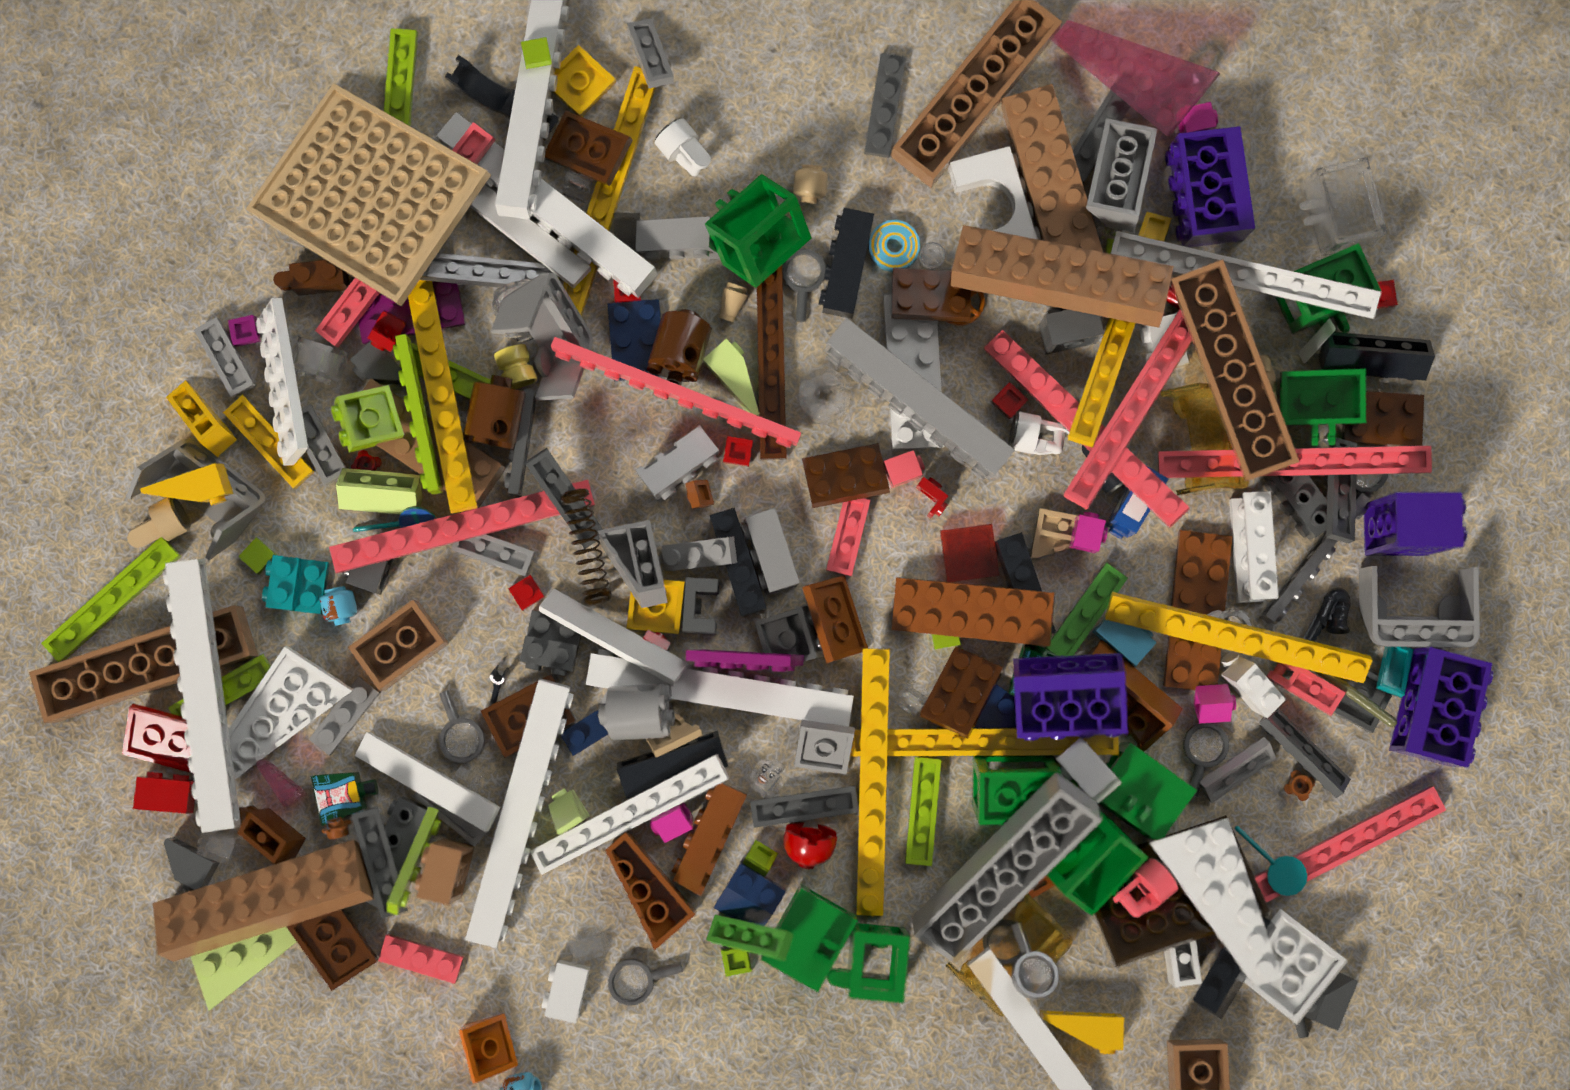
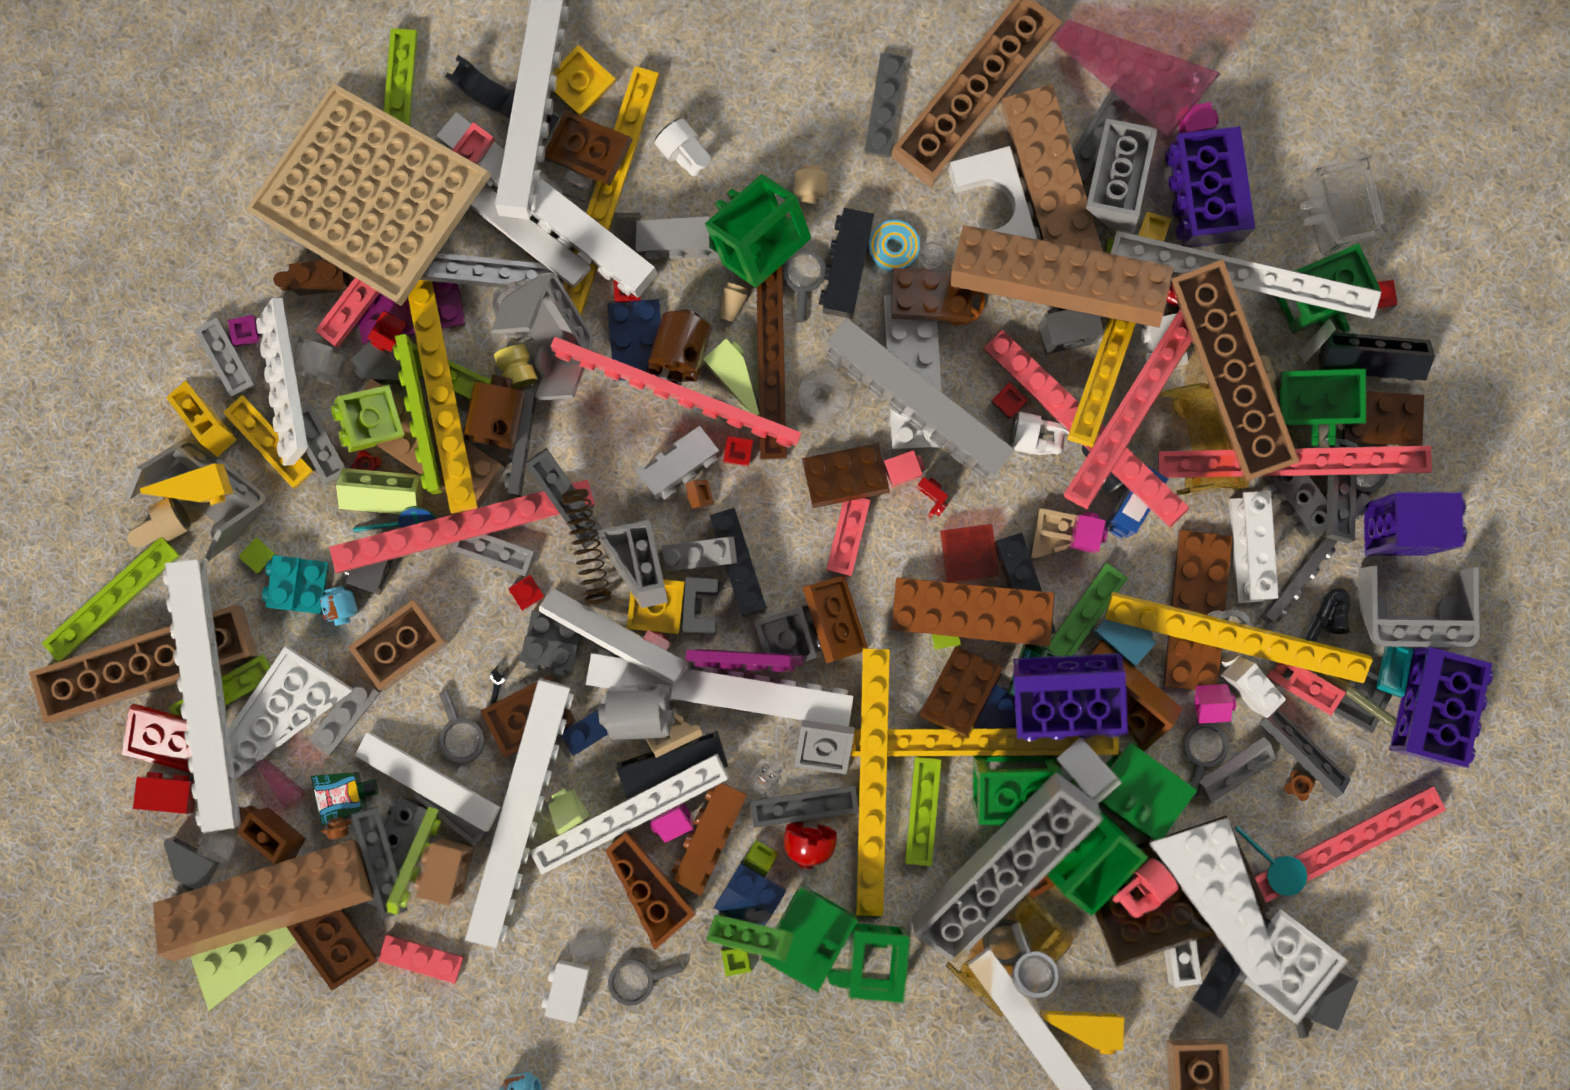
orange slope [459,1013,518,1084] -> none
lime tile [521,37,552,69] -> none
light grey plate [627,18,674,88] -> none
light grey brick [741,508,800,595] -> none

